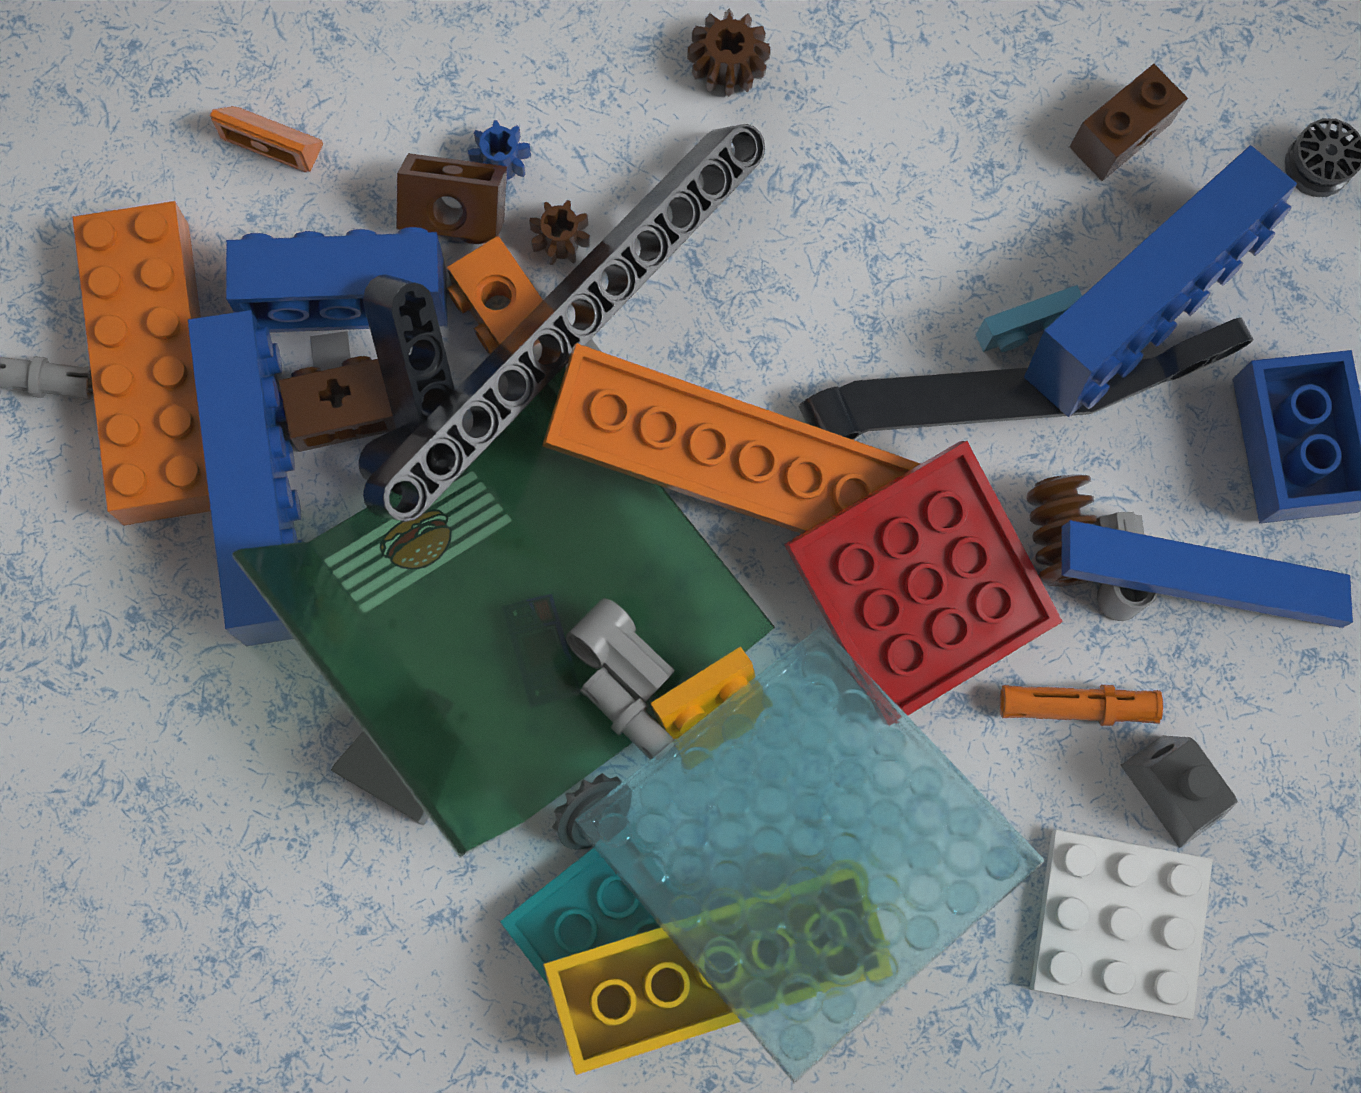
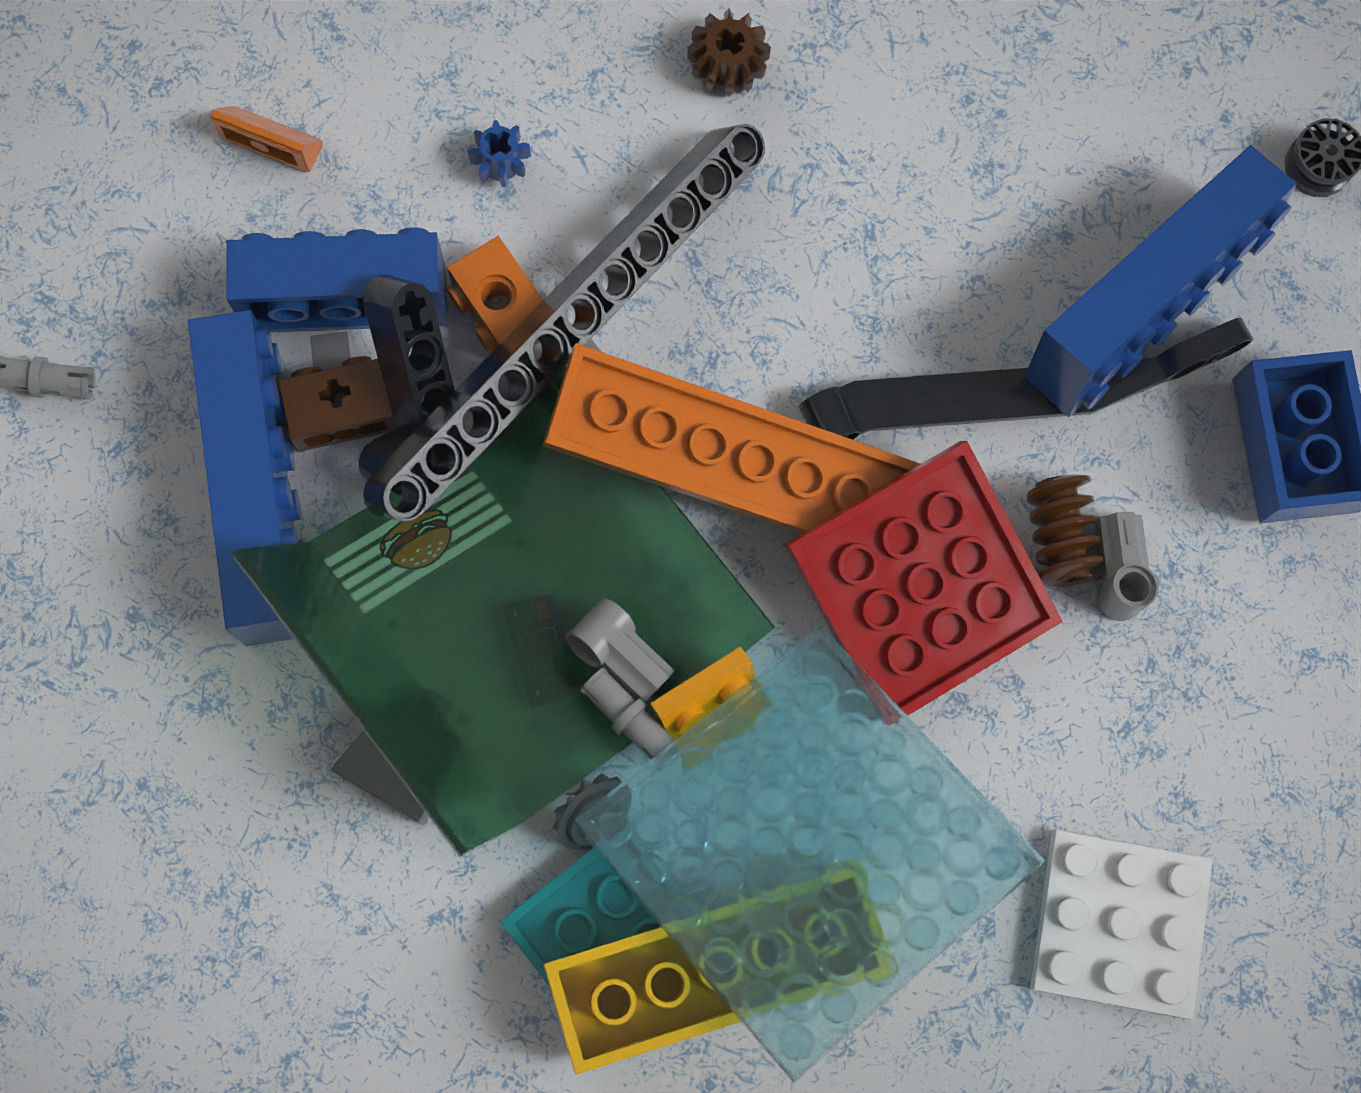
orange brick [72,201,211,526] -> none
reddish brown brick [396,153,507,244] -> none
reddish brown gear [529,200,590,265] -> none
medium azure plate [976,285,1082,352] -> none
orange pin [1000,685,1163,726] -> none
blue tile [1062,520,1353,628] -> none
reddish brown brick [1069,63,1188,181] -> none
dark grey torso [1121,735,1238,848] -> none

